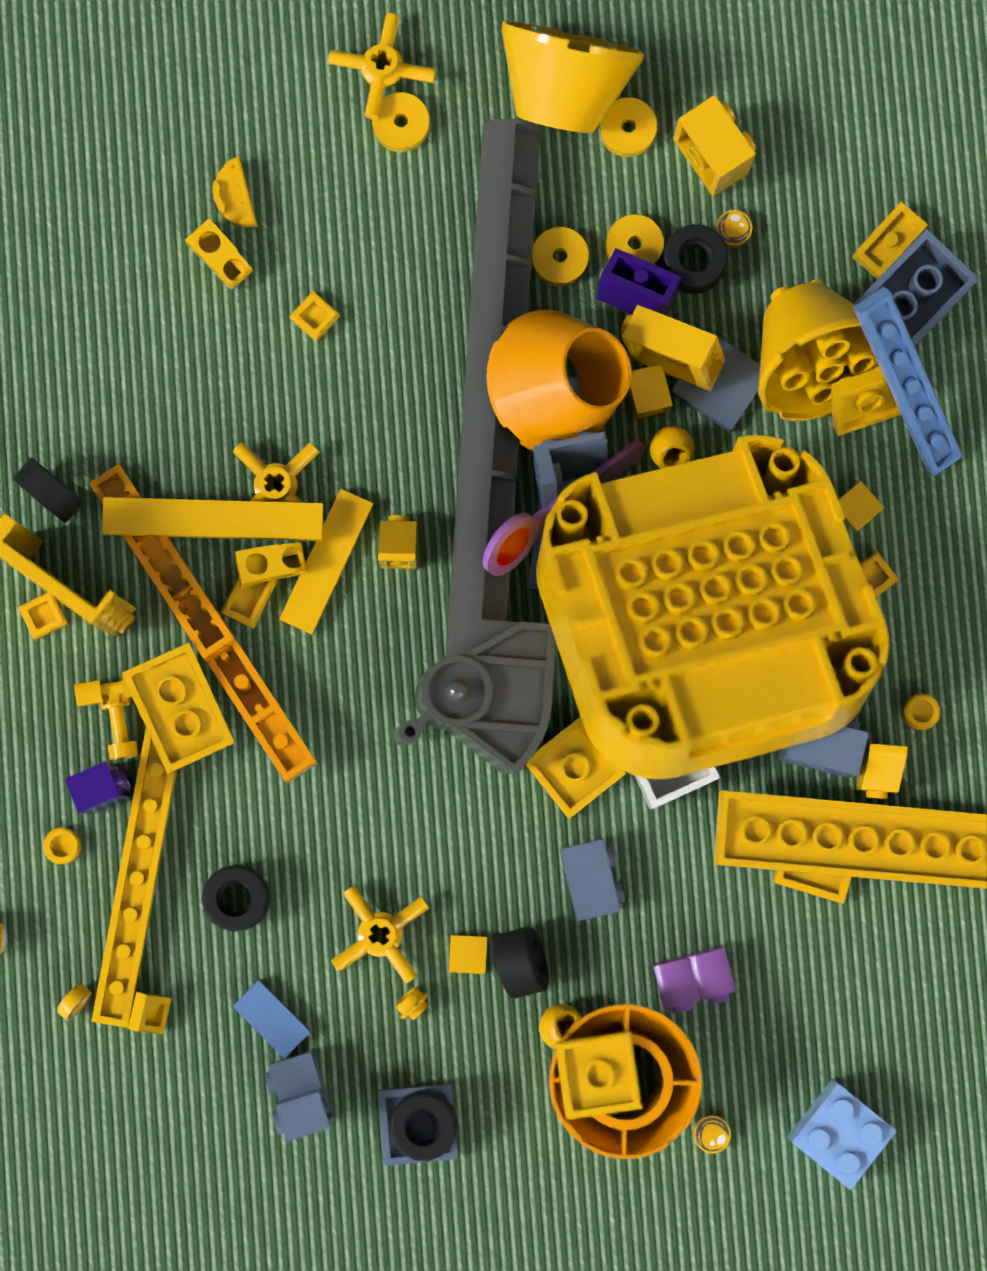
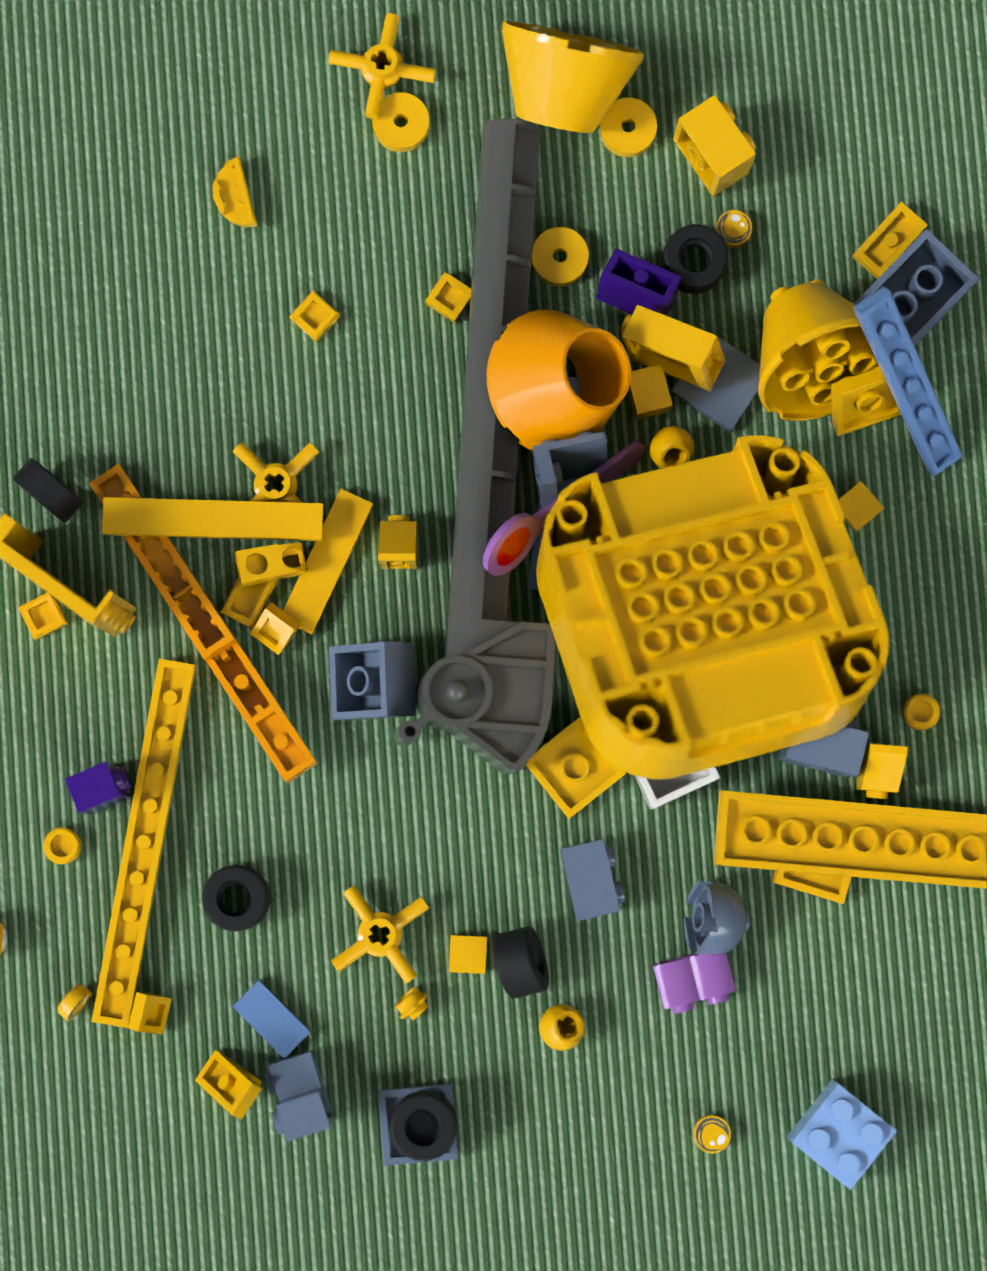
yellow bar [74,676,139,760] -> none
yellow plate [122,643,235,774] -> none
yellow leg [185,218,253,290] -> none
light orange cone [549,1004,702,1159] -> none
yellow tile [555,1031,642,1120] -> none
yellow piece [606,214,664,265] -> none
yellow tile [860,551,899,597] -> none
none -> yellow slope [195,1049,262,1120]
none -> yellow tile [250,603,300,655]
none -> sand blue brick [329,641,416,720]
none -> yellow tile [425,272,471,323]
none -> sand blue cylinder [684,881,750,955]

